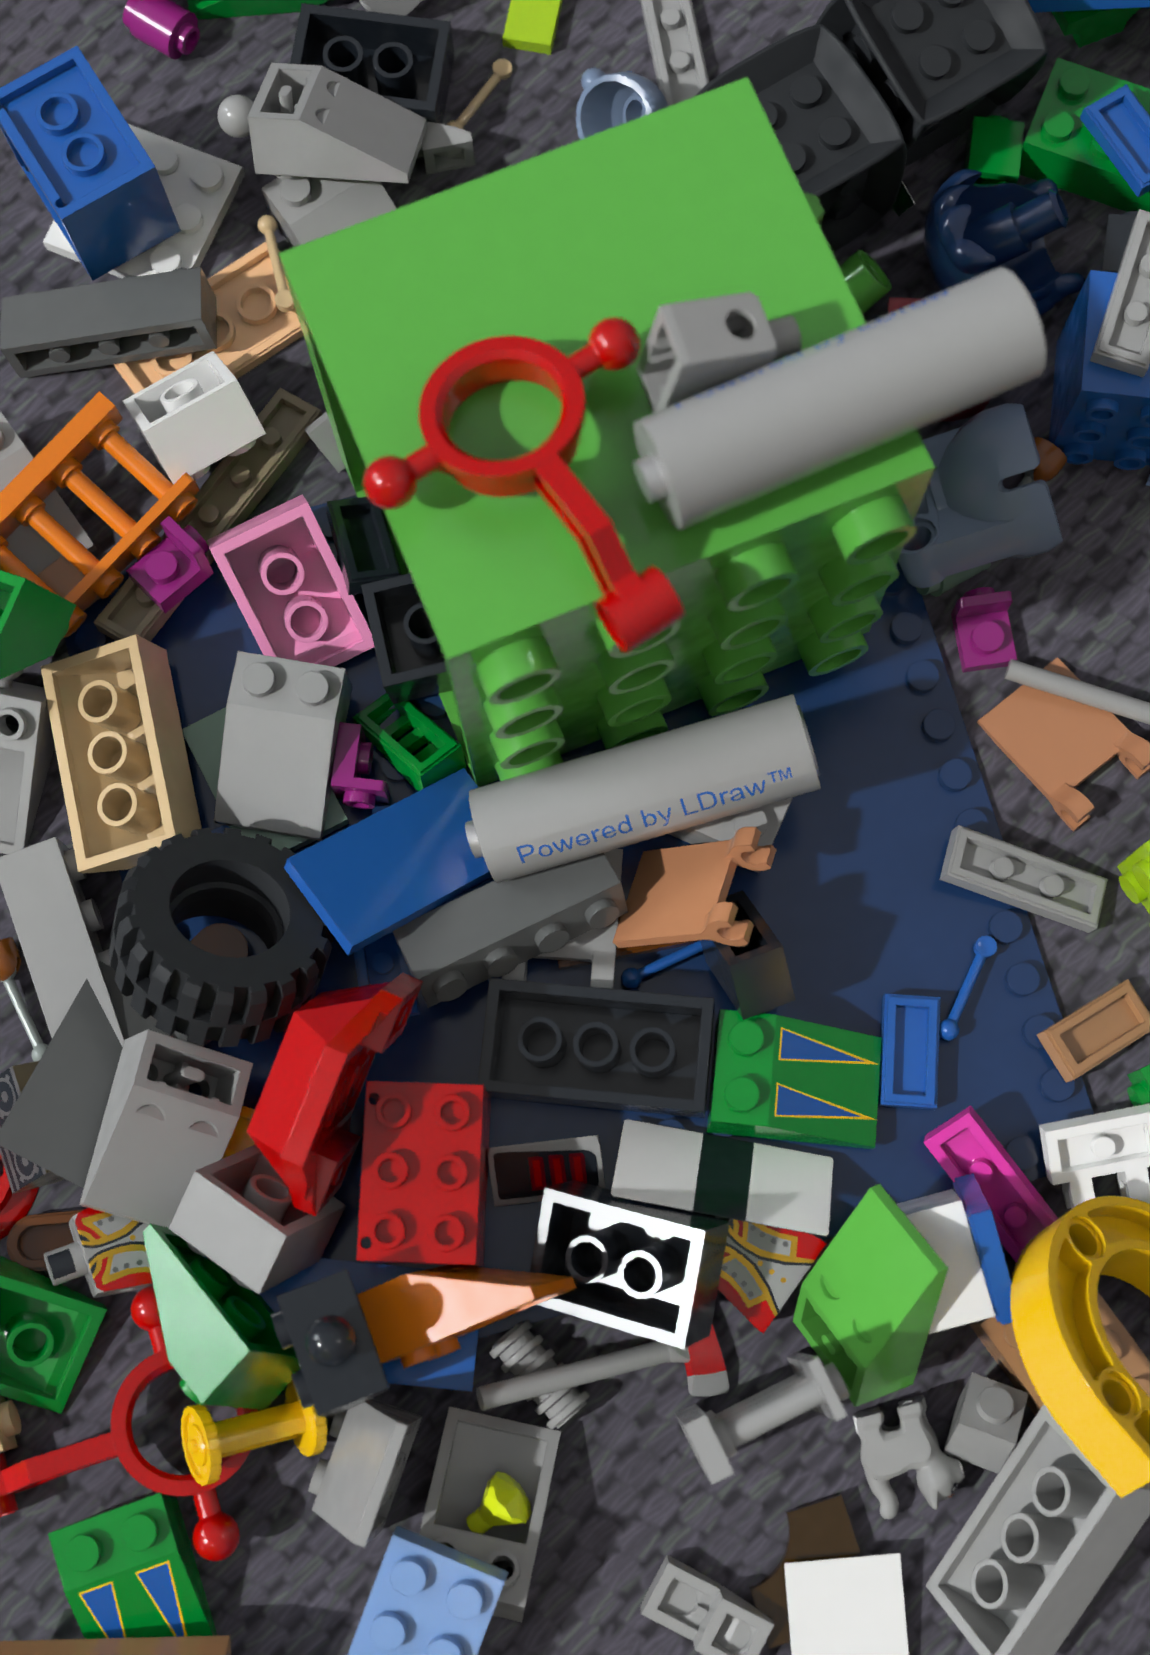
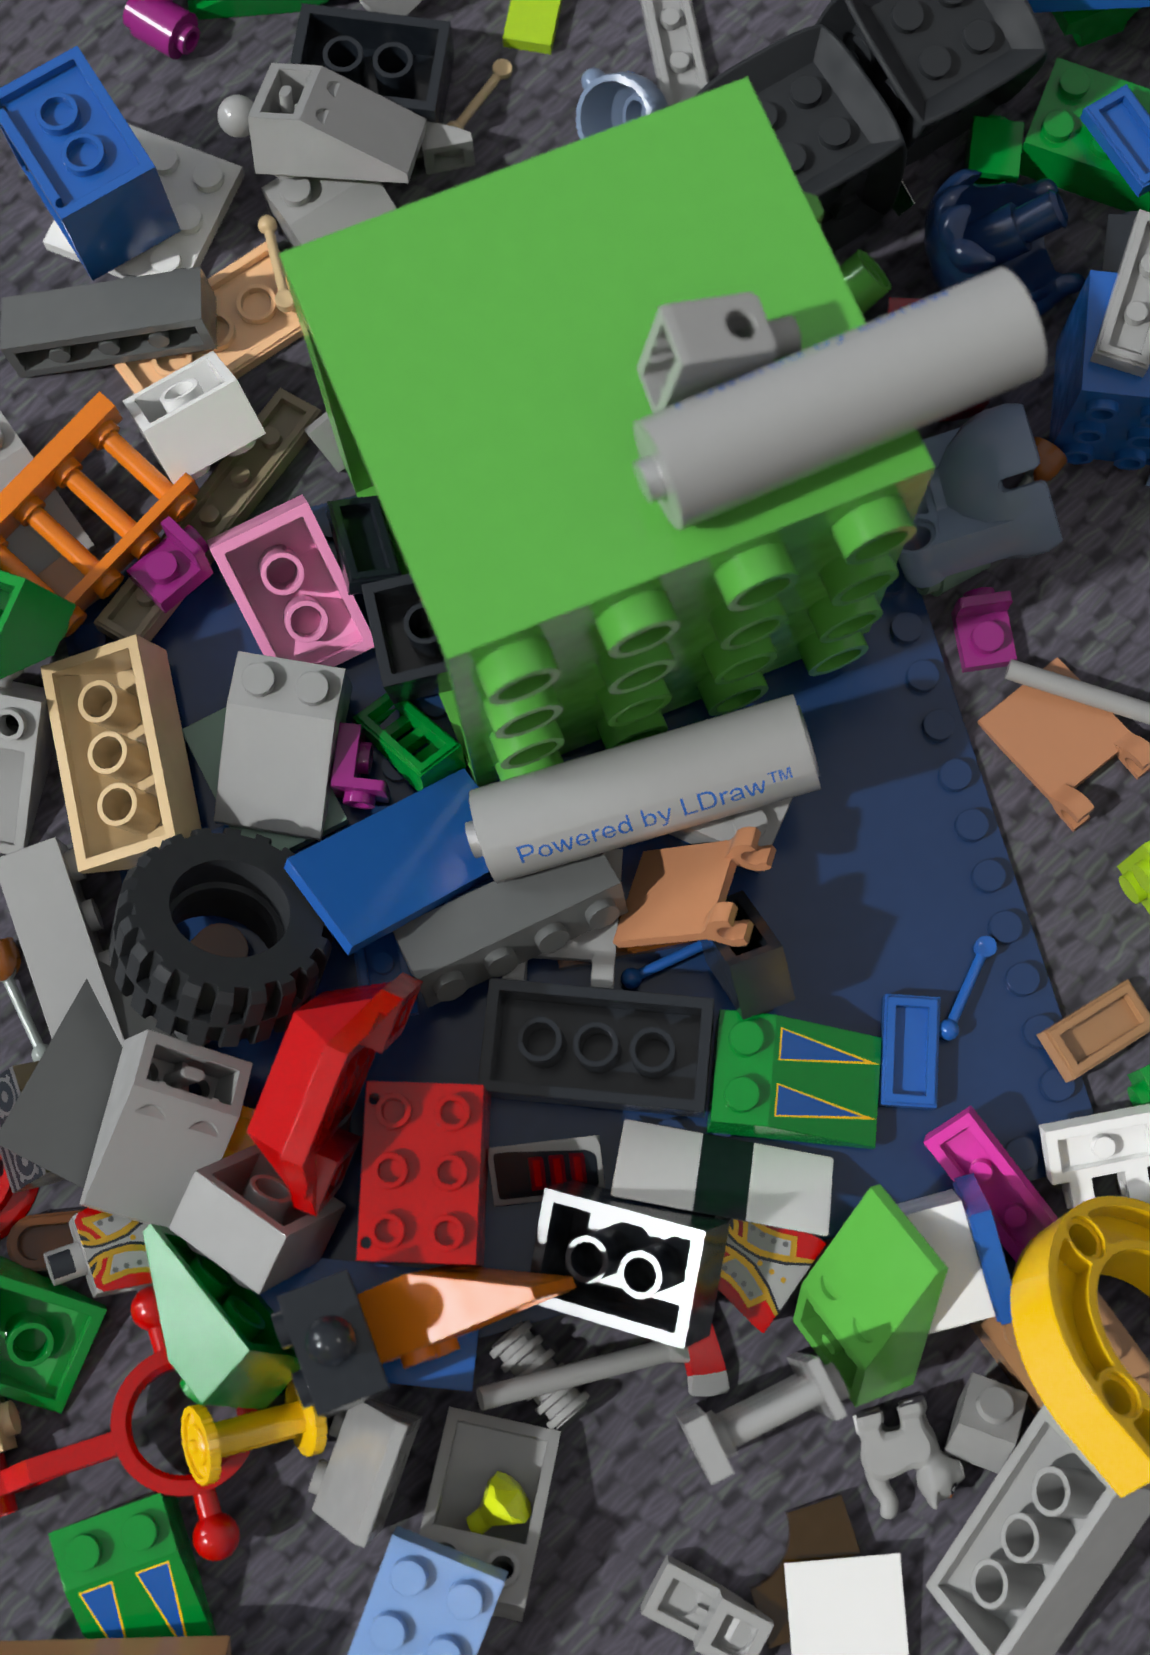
red piece [363,317,685,653] -> none
light grey tile [940,825,1108,933] -> none

